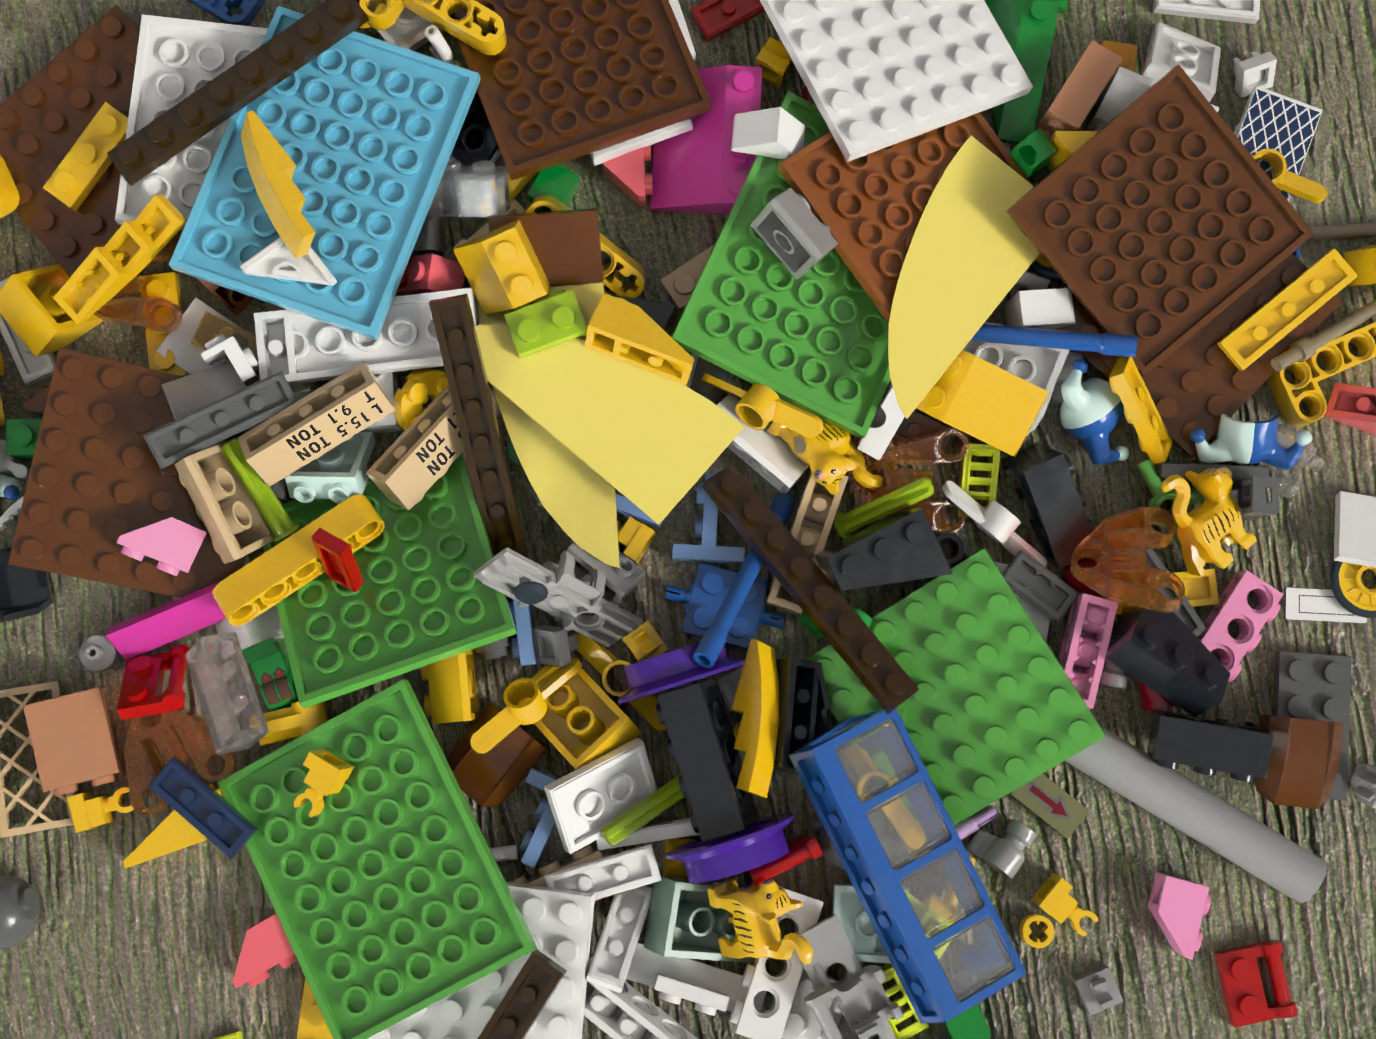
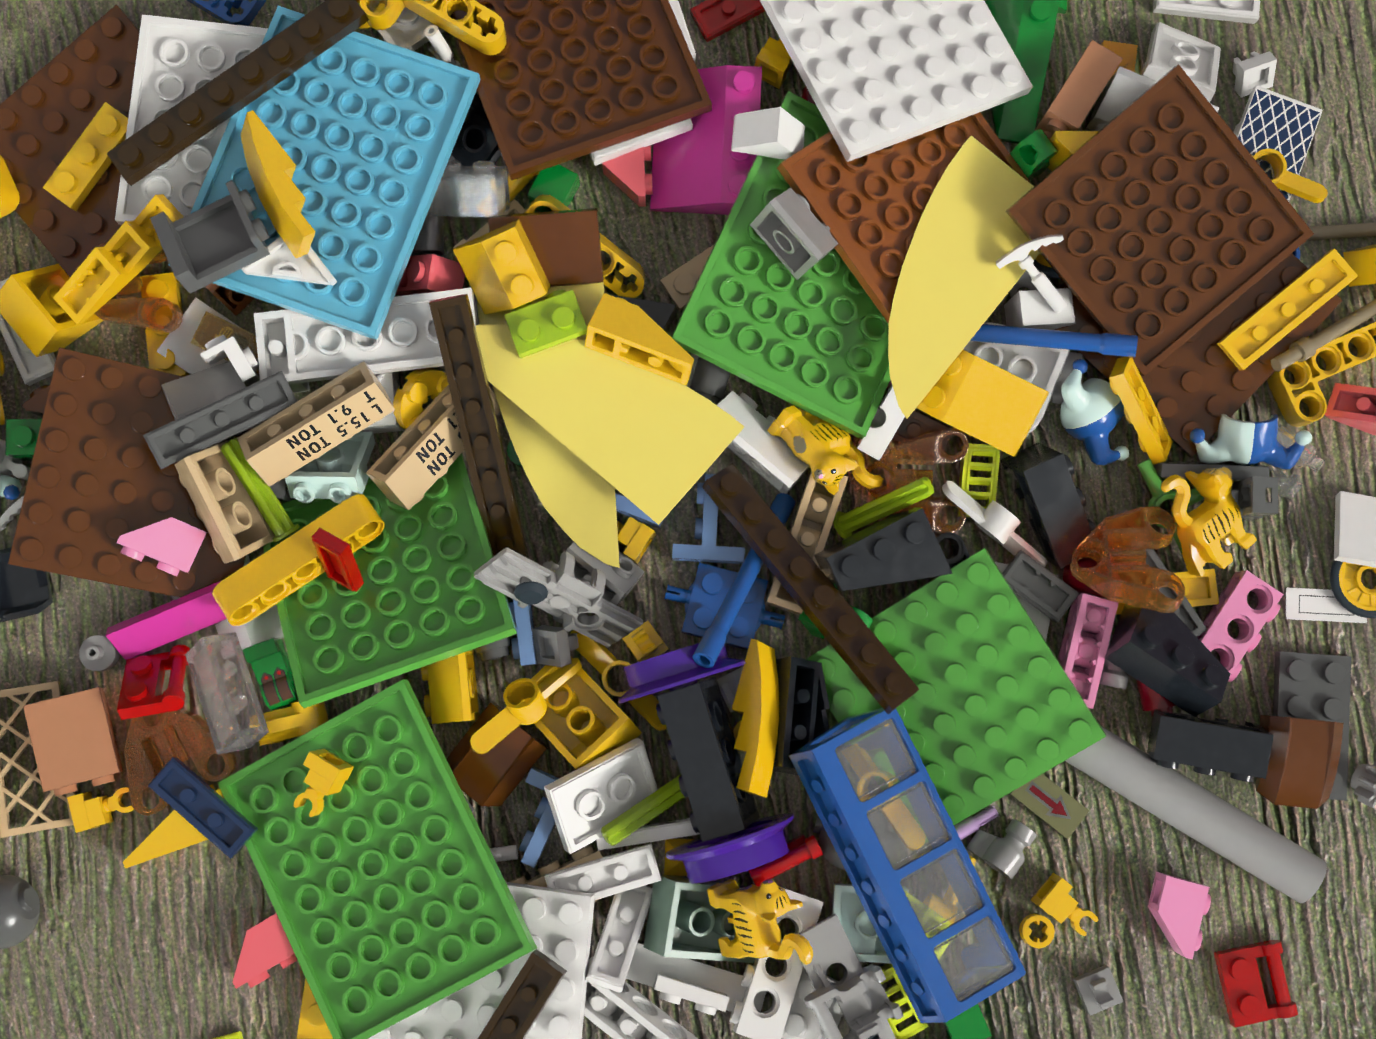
yellow piece [701,373,823,438] -> none
none -> dark grey panel [150,180,270,293]
none -> white piece [996,235,1068,313]

